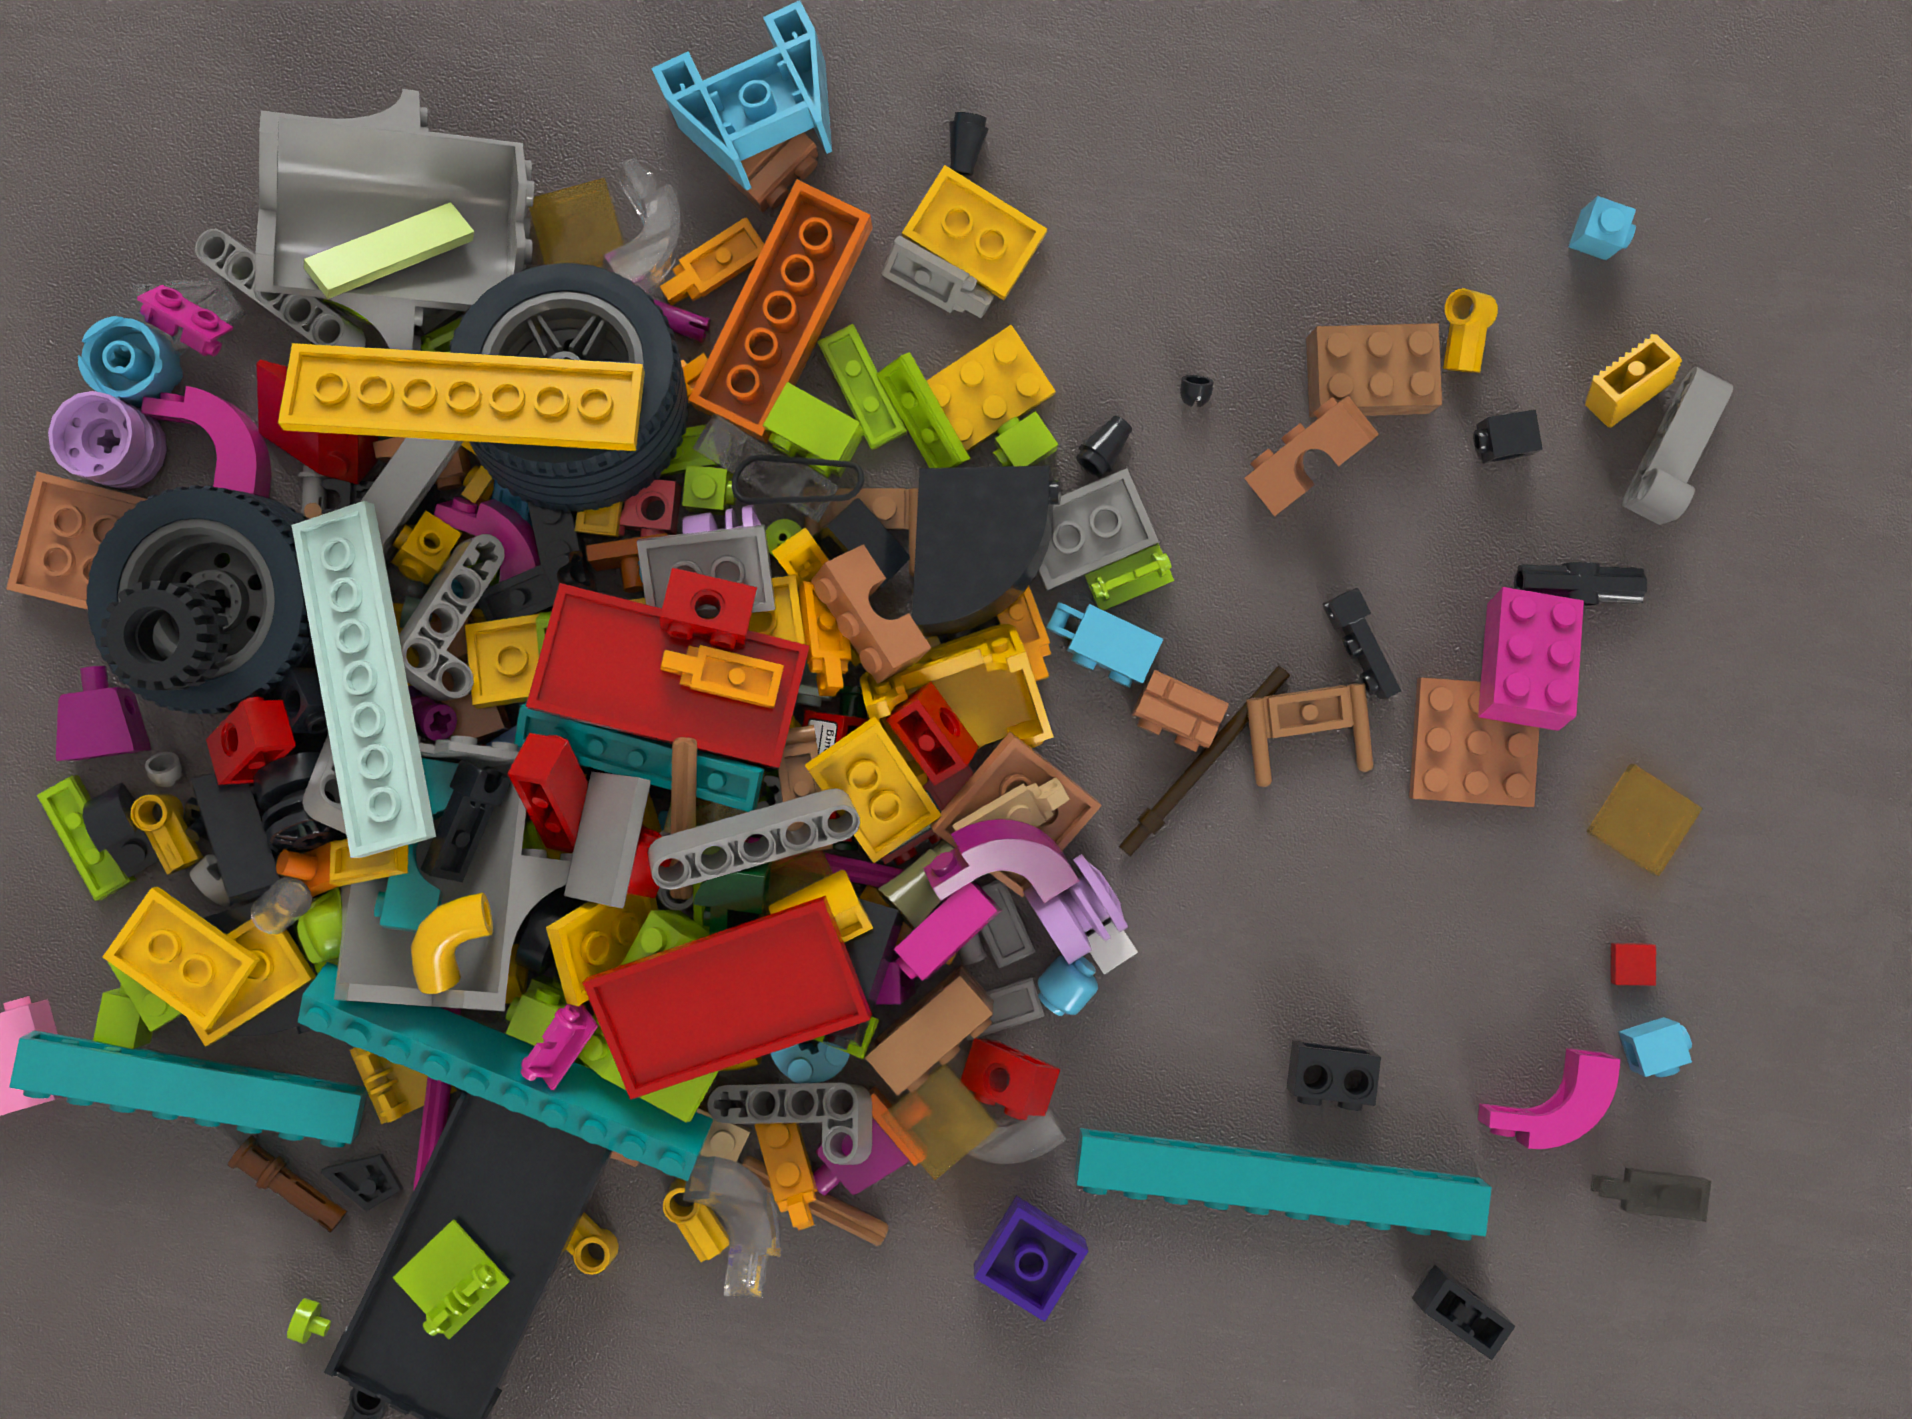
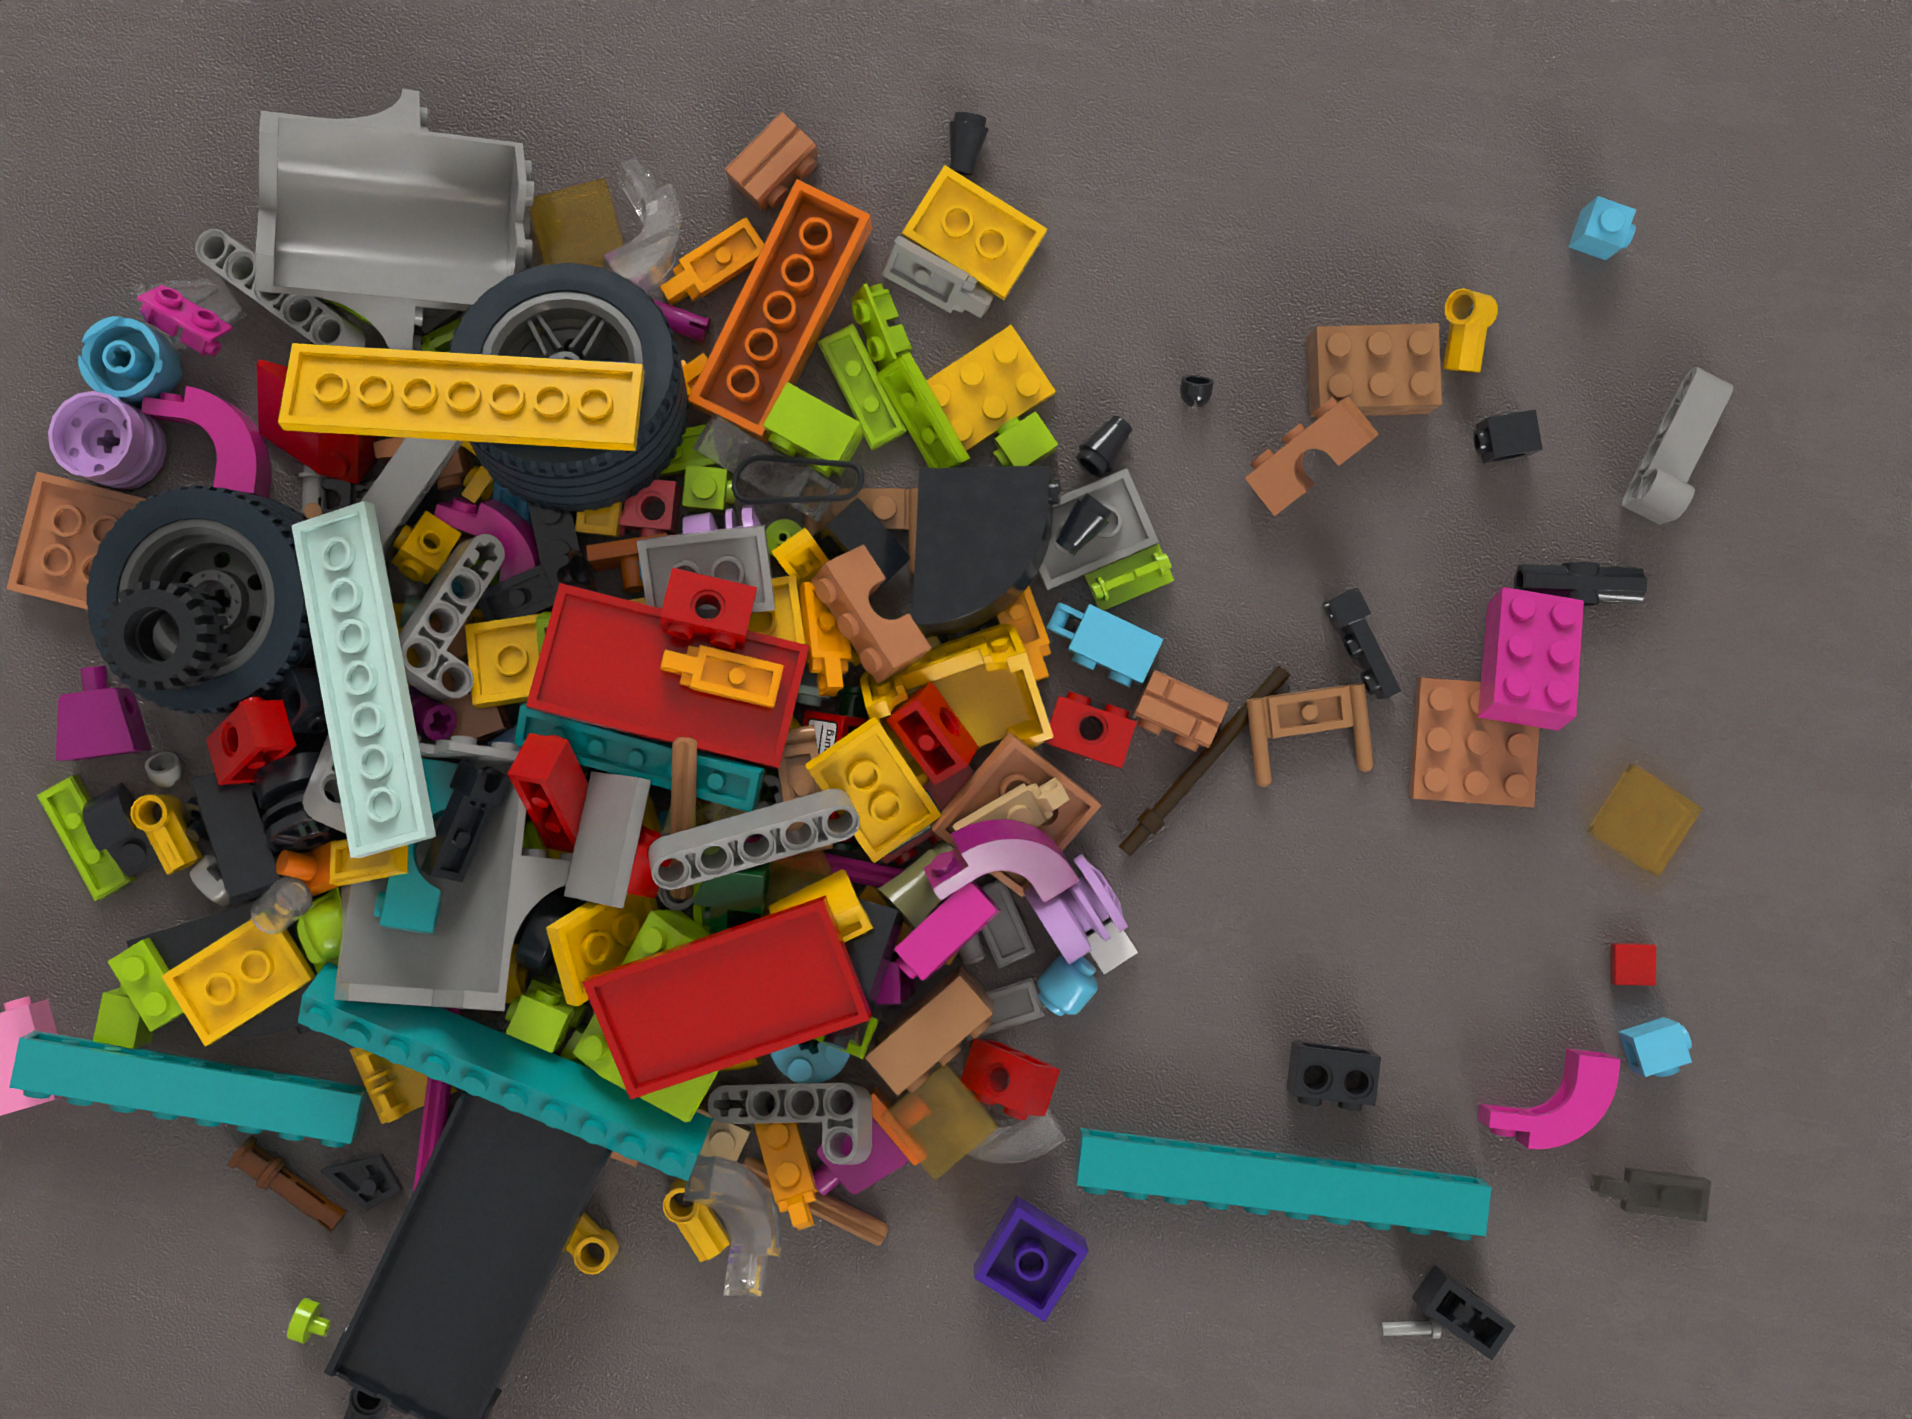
yellow plate [103,887,260,1030] -> none
yellowish green tile [304,202,474,299] -> none
lime hinge [393,1219,510,1339] -> none
yellow cylinder [411,893,493,994] -> none
dark pink hinge [520,1004,599,1090] -> none
medium azure wedge [651,0,832,191] -> none
yellow brick [1585,334,1682,428] -> none
none -> lime hinge [851,283,913,371]
none -> red brick [1043,691,1137,768]
none -> black cone [1056,493,1113,556]
none -> light grey piece [1381,1317,1442,1338]

